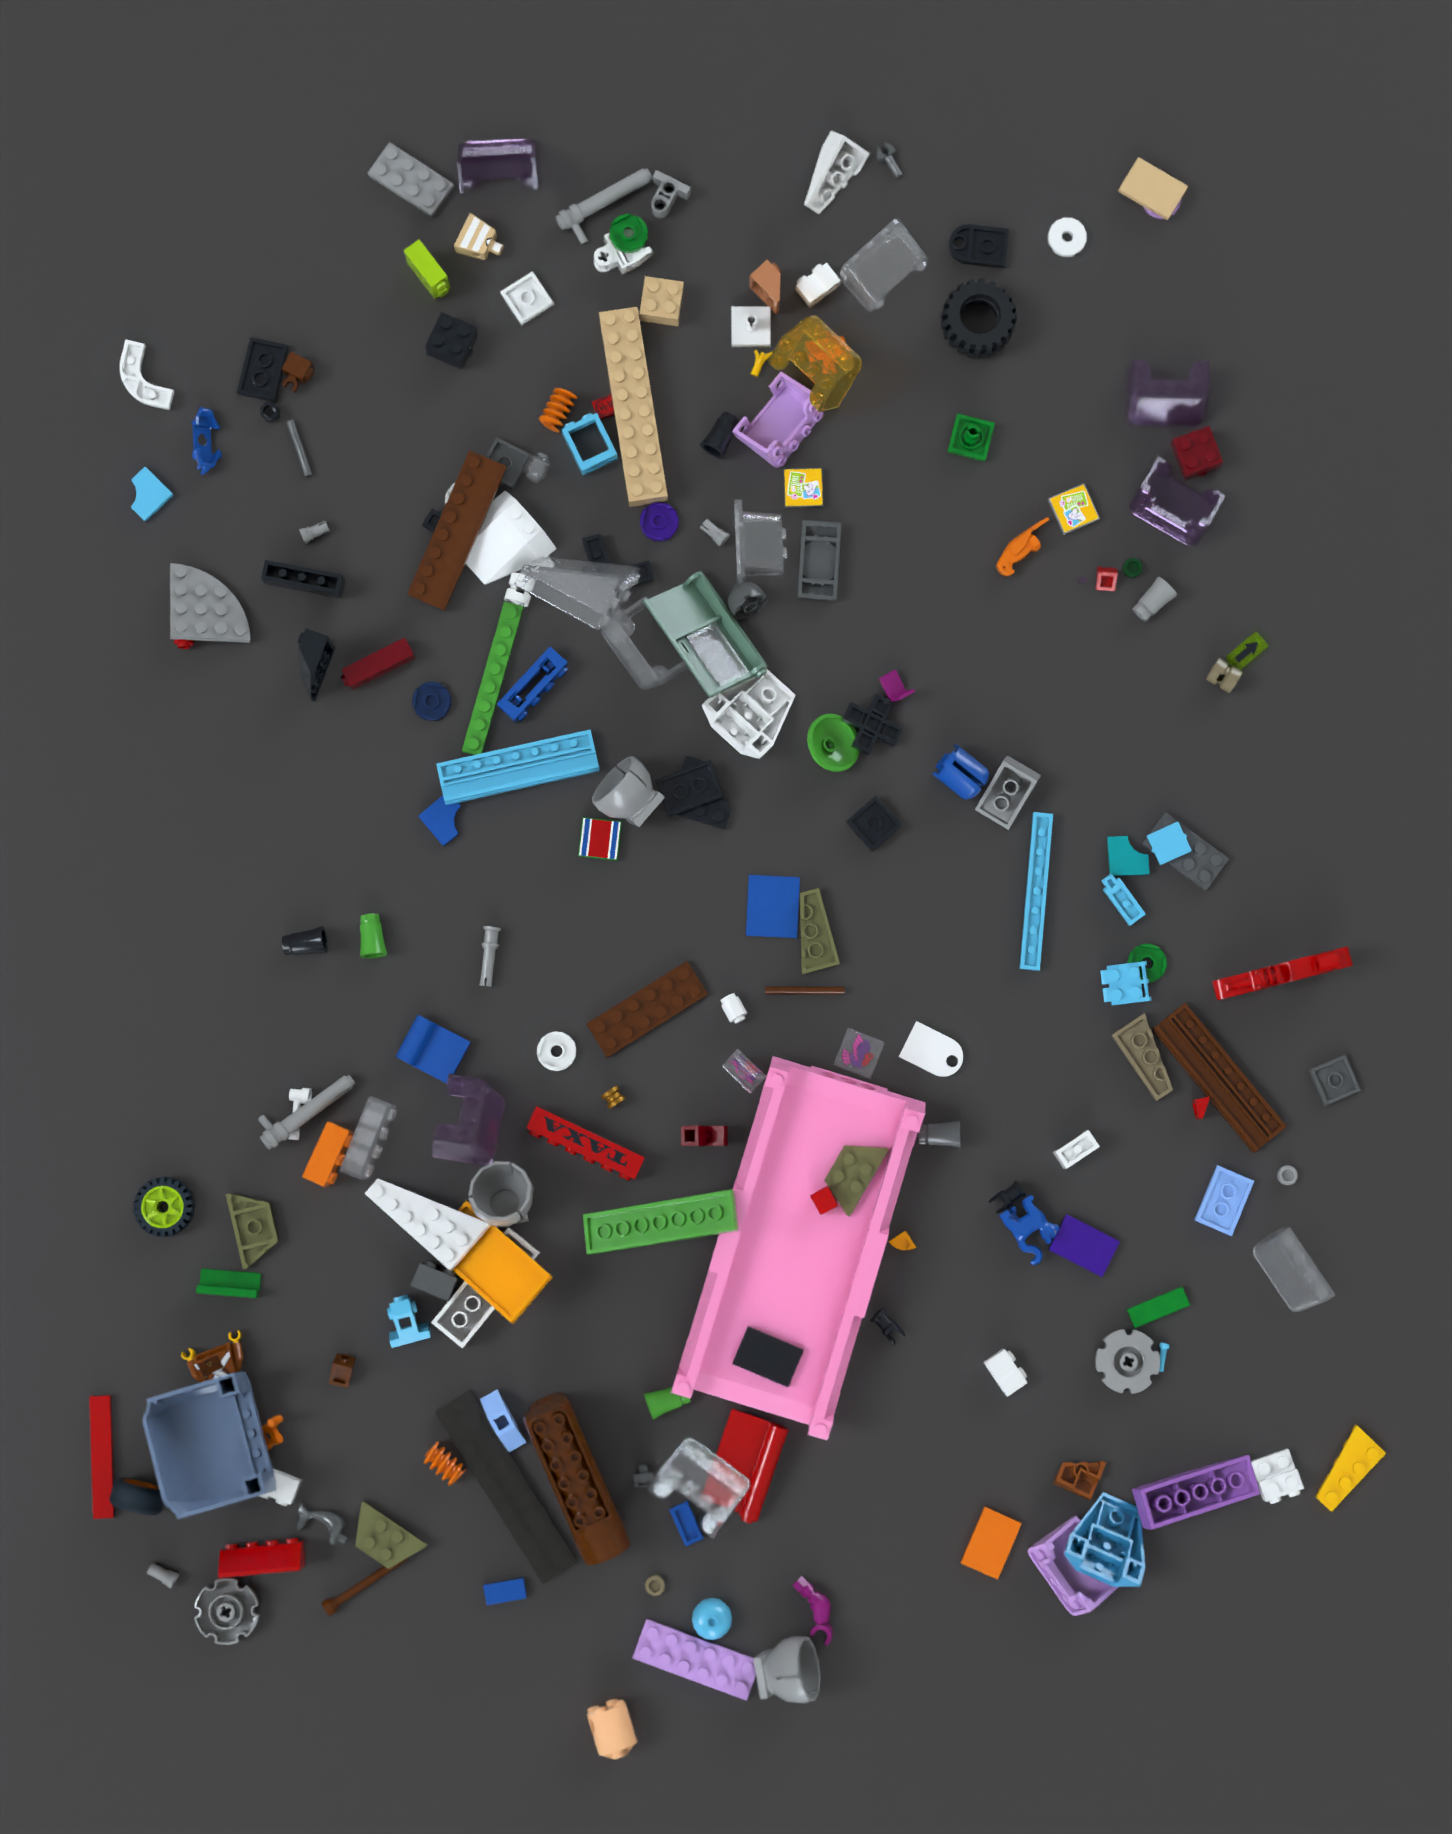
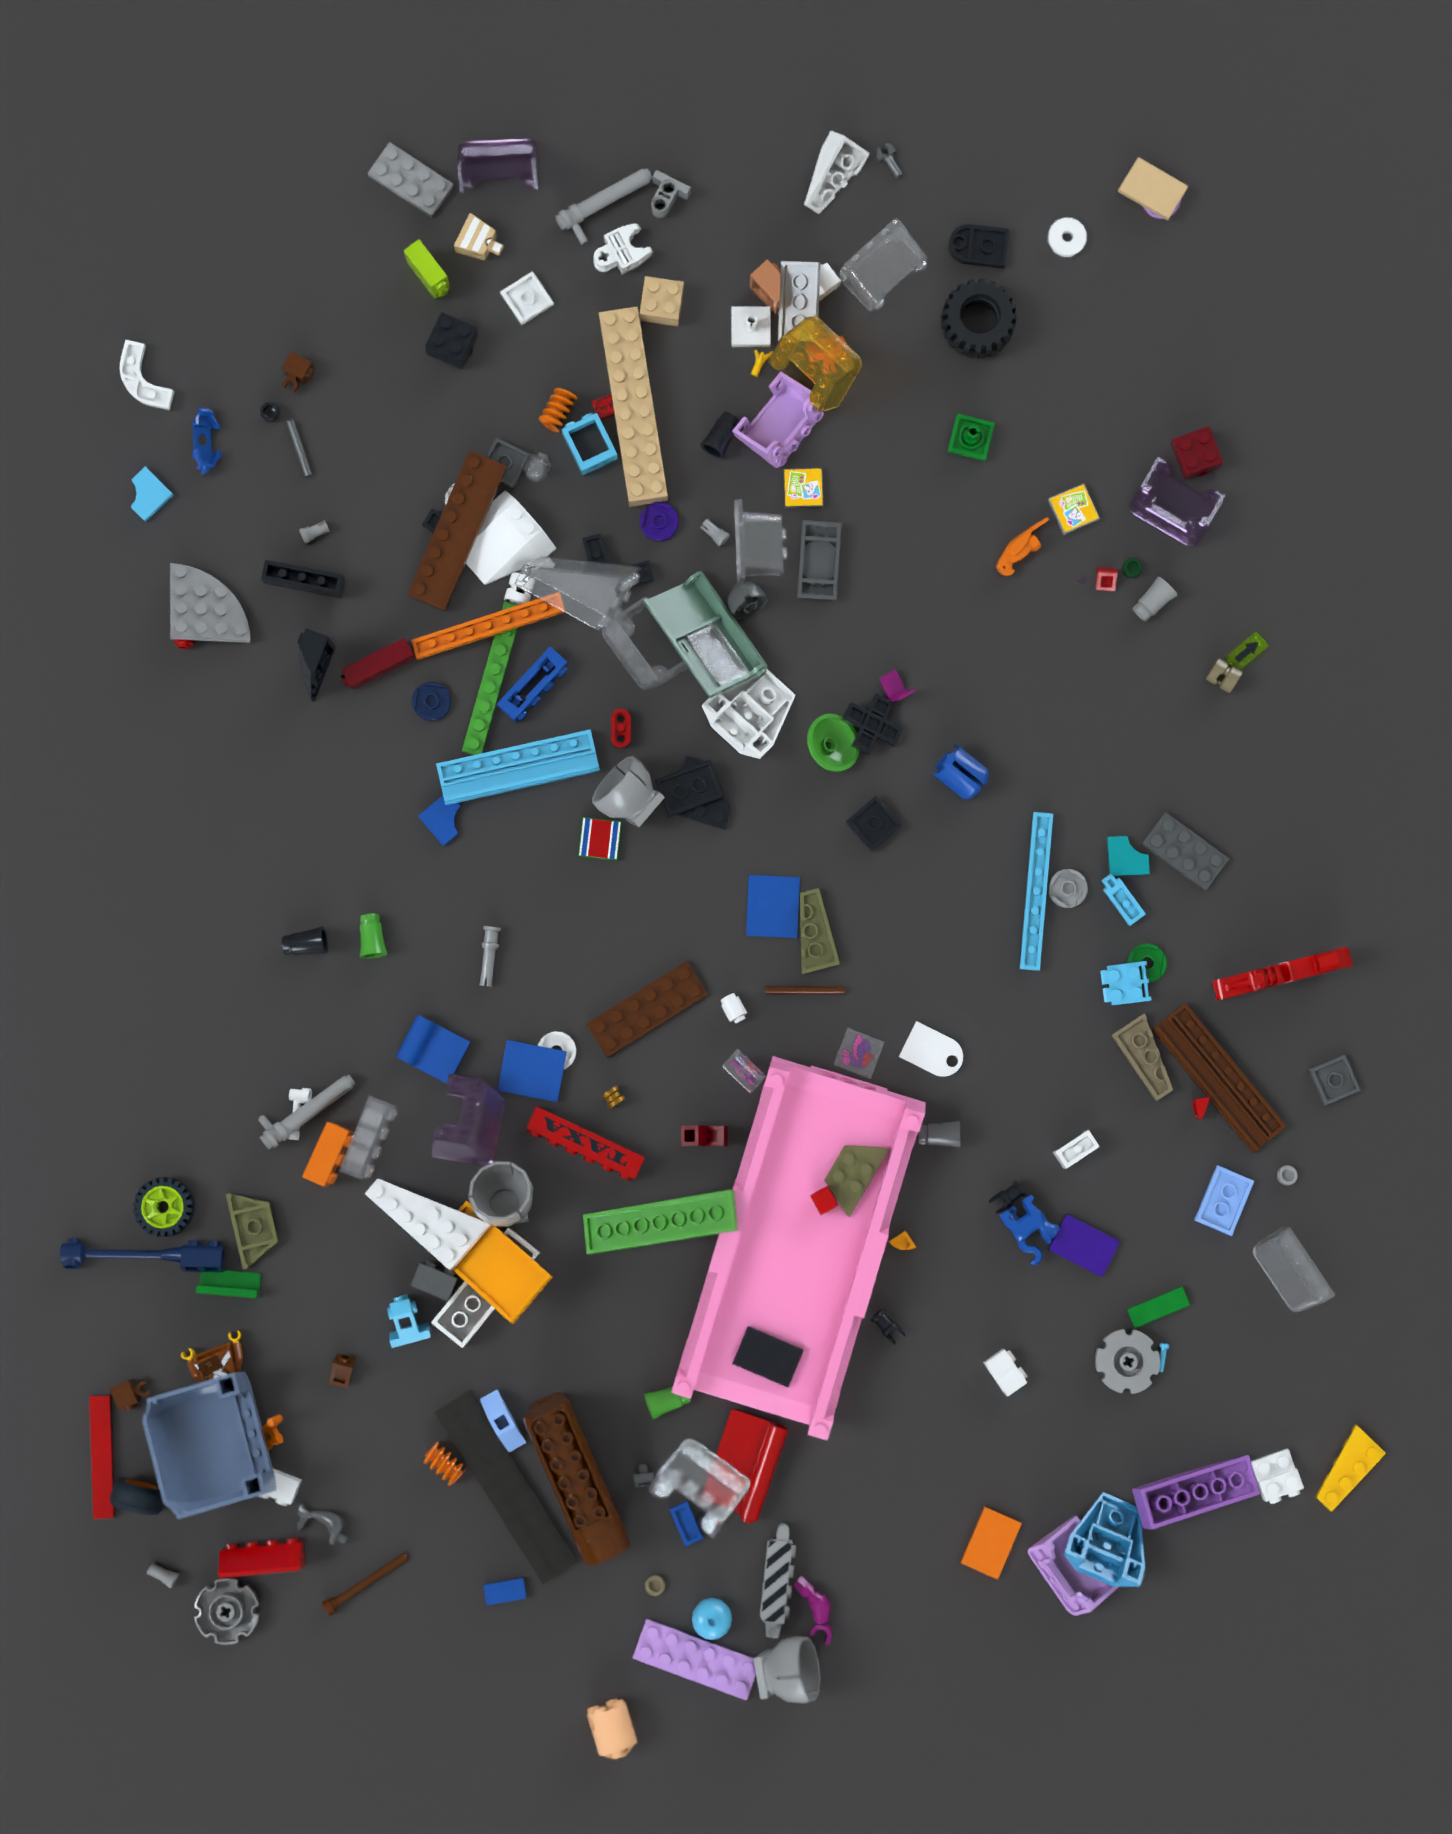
black tile [237,337,289,403] -> none
olive wing [355,1501,428,1569] -> none
green tile [609,214,648,253] -> none
light grey slope [975,755,1041,830] -> none
dark orange slope [1053,1461,1106,1501] -> none
clear purple windscreen [1127,360,1210,427] -> none
medium azure piece [1147,822,1192,865] -> none
none -> dark blue bar [60,1238,225,1272]
none -> reddish brown brick [110,1379,152,1412]
none -> orange plate [411,592,566,660]
none -> blue piece [497,1040,567,1102]
none -> red plate [611,709,631,749]
none -> light grey hinge [760,1522,796,1638]
none -> light grey plate [778,261,821,342]
none -> light grey tile [1048,869,1088,908]

